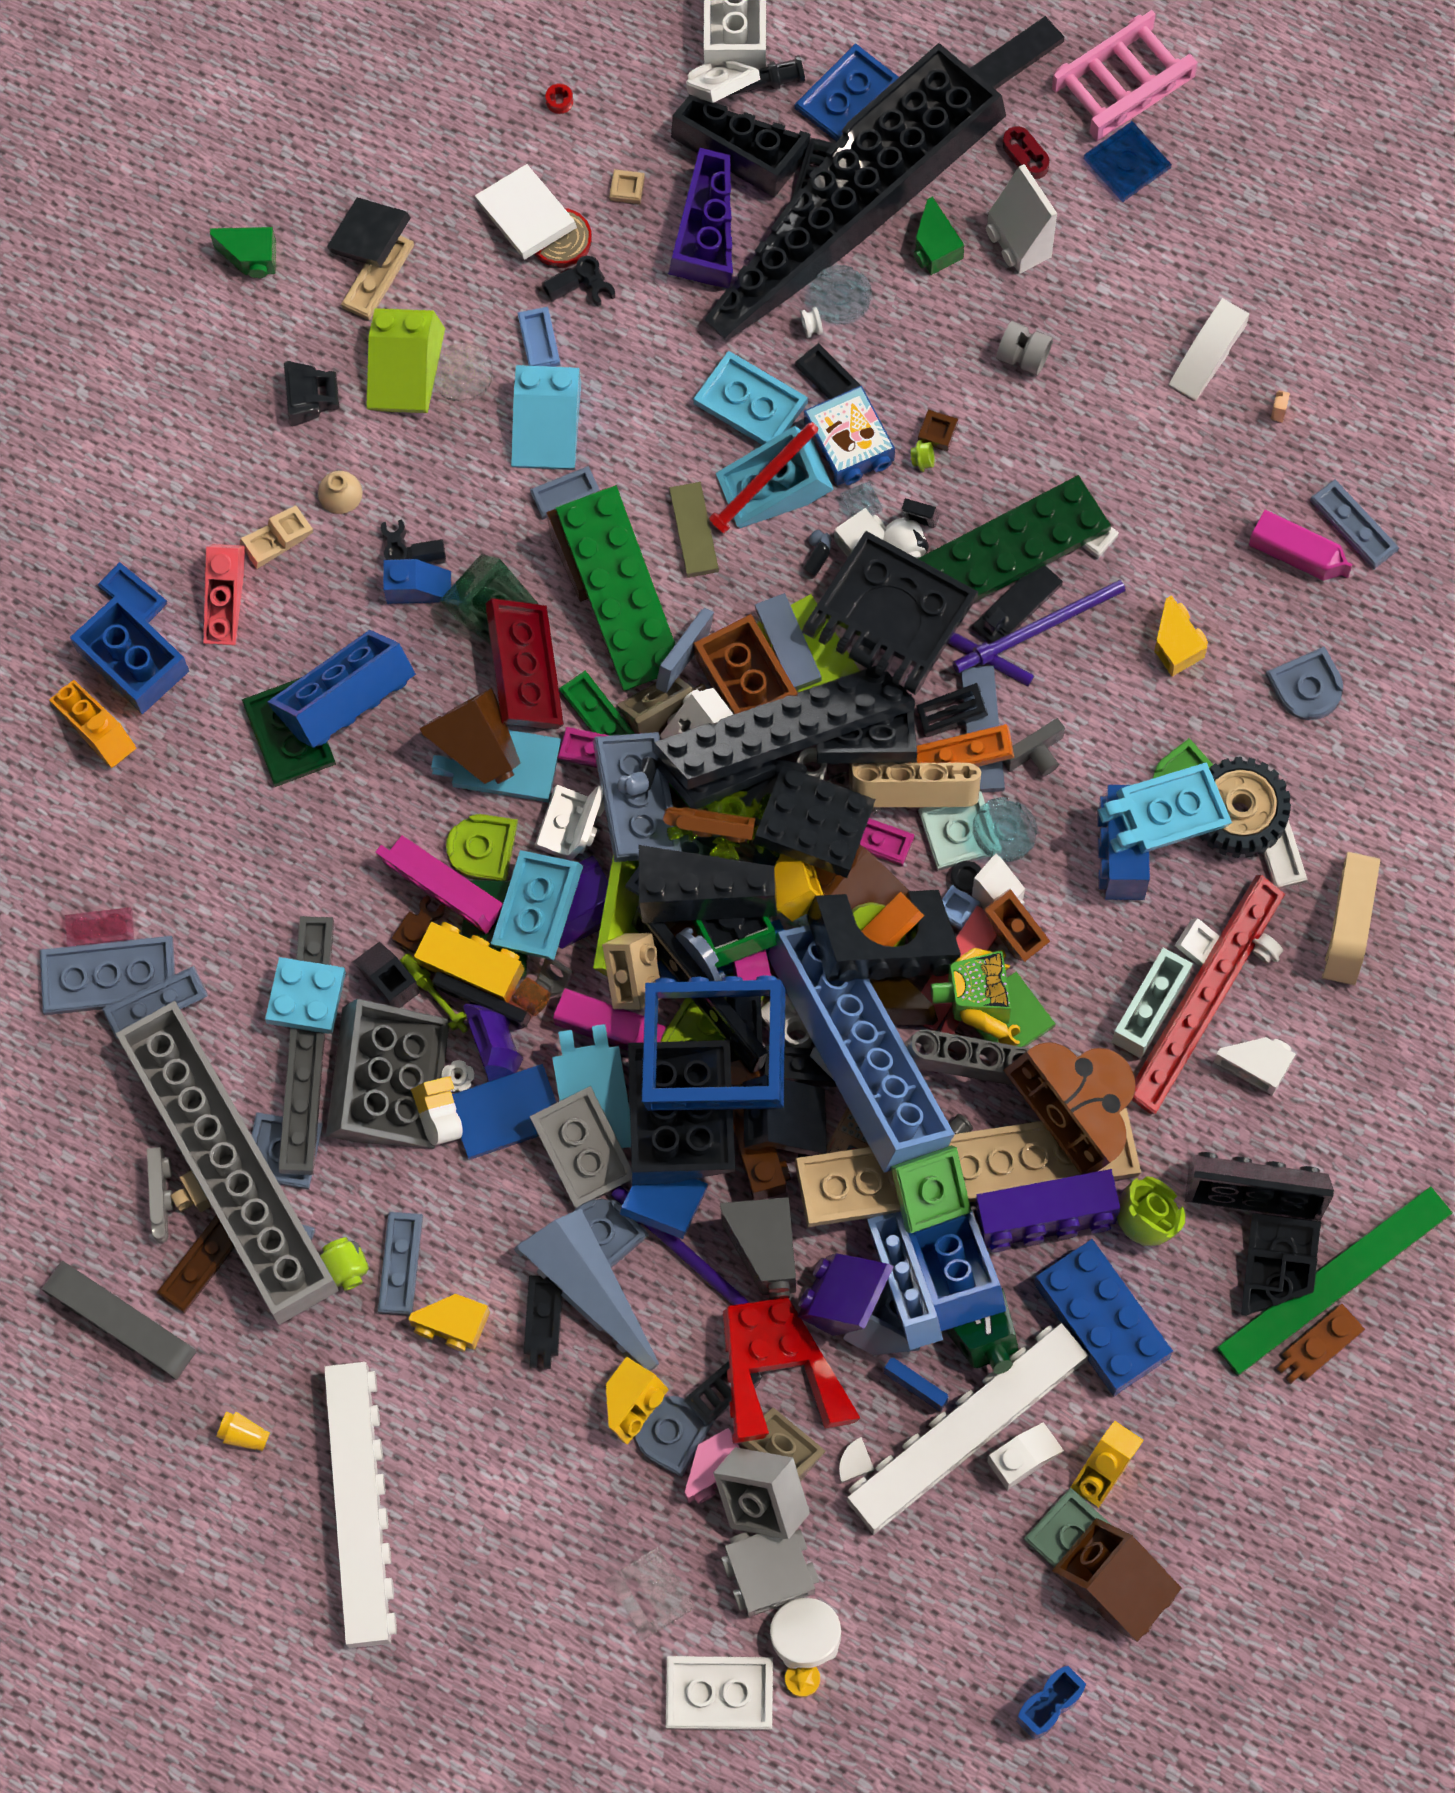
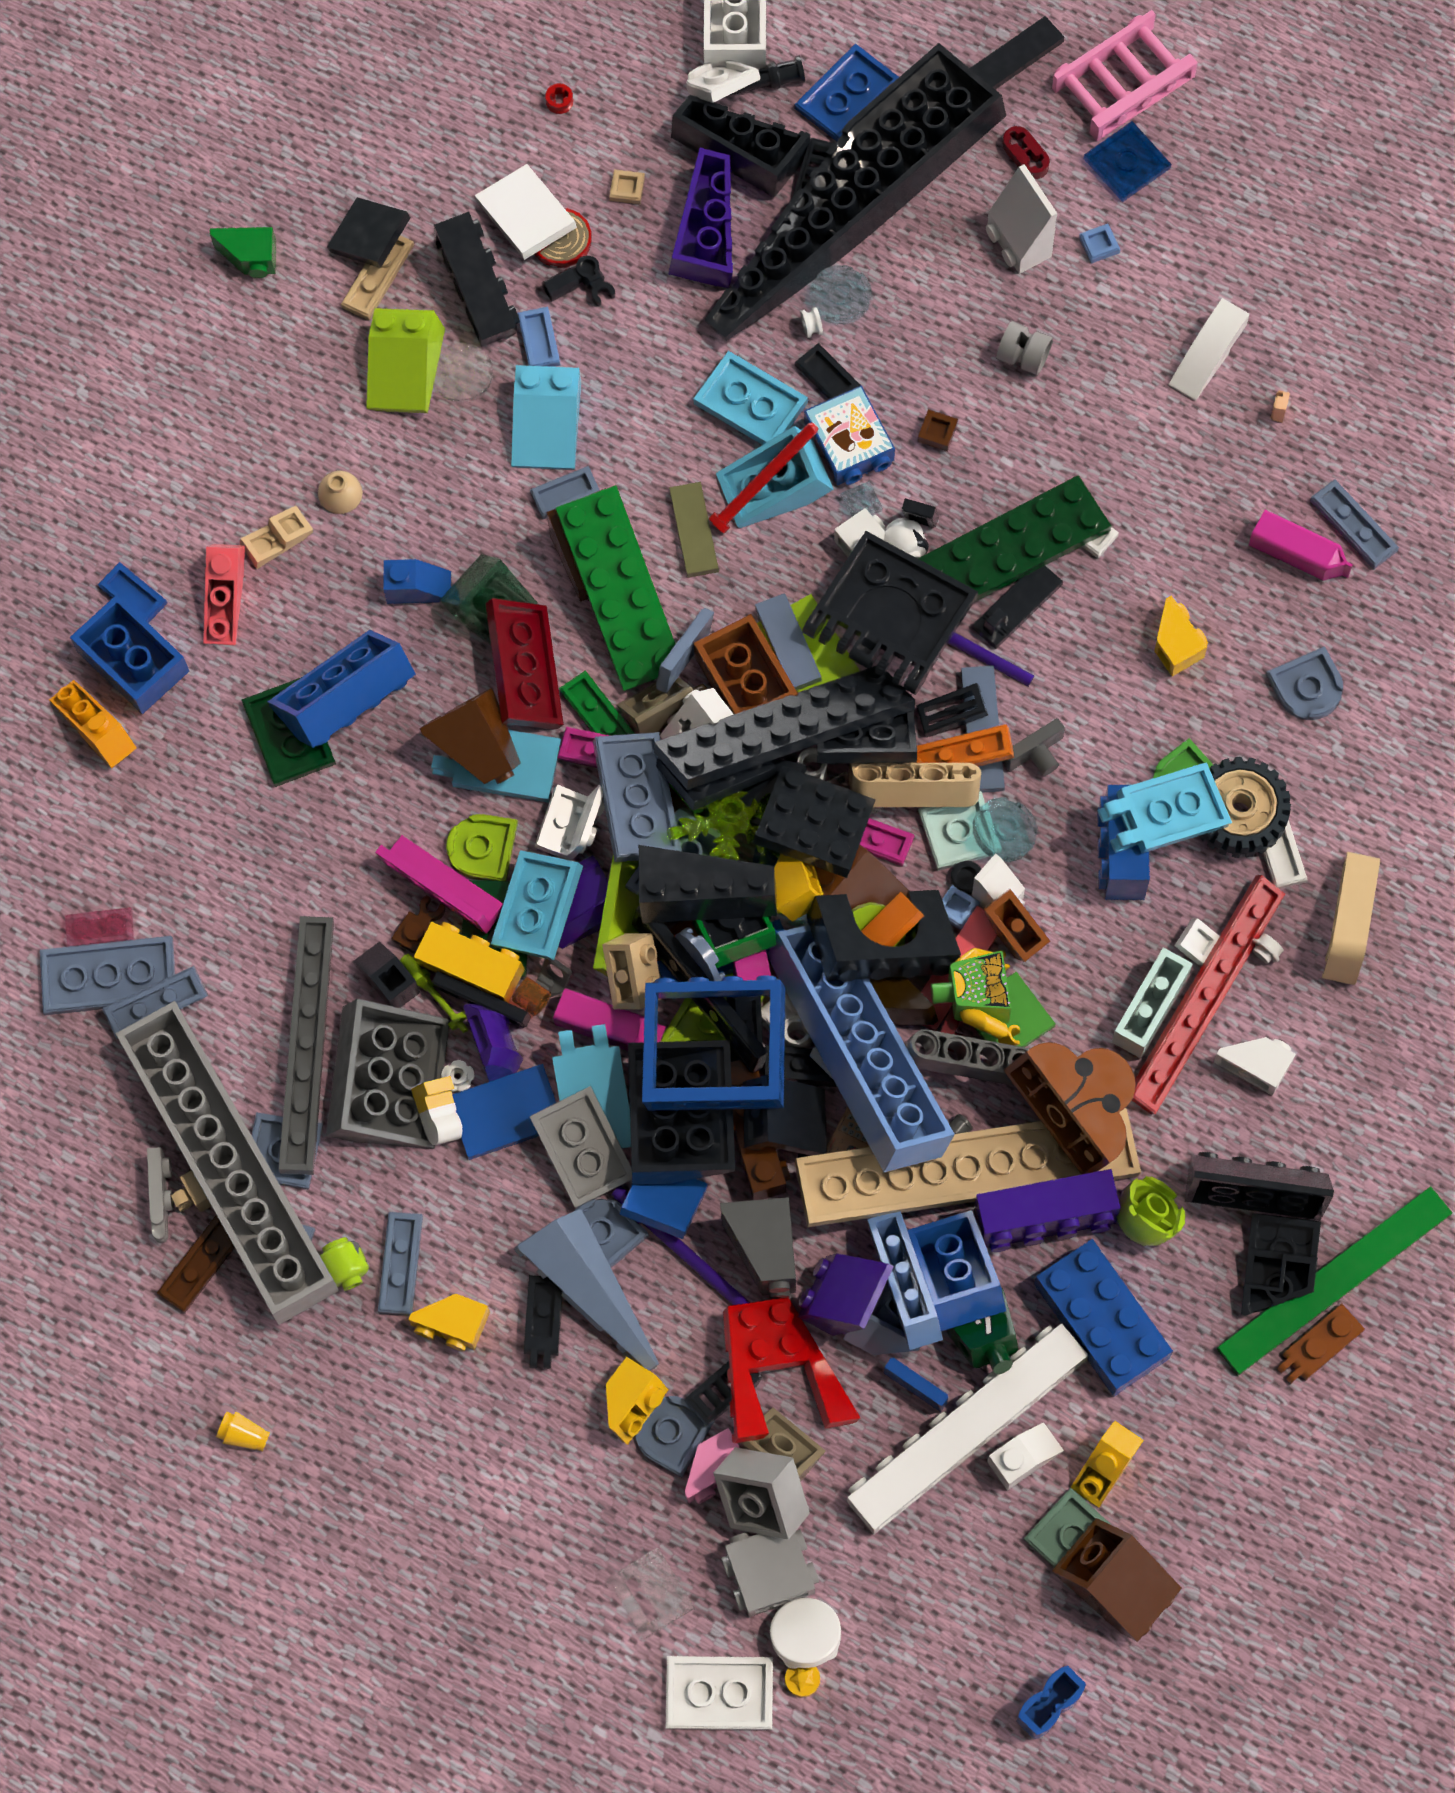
dark grey beam [41,1261,197,1380] -> none
medium azure plate [265,957,346,1034] -> none
black piece [284,361,339,426] -> none
white brick [324,1362,397,1648] -> none
black bar [381,520,446,564] -> none
sand blue arm [617,757,658,795] -> none
dark orange hinge [663,807,756,843] -> none
black arm [803,530,832,576] -> none
white tile [839,1437,874,1483] -> none
bright green tile [891,1145,972,1233] -> none
lime plate [911,440,935,472] -> none
green slope [913,196,965,275] -> none
dark purple bar [952,580,1126,673] -> none
none -> black wedge [434,211,520,347]
none -> medium blue tile [1079,224,1120,264]

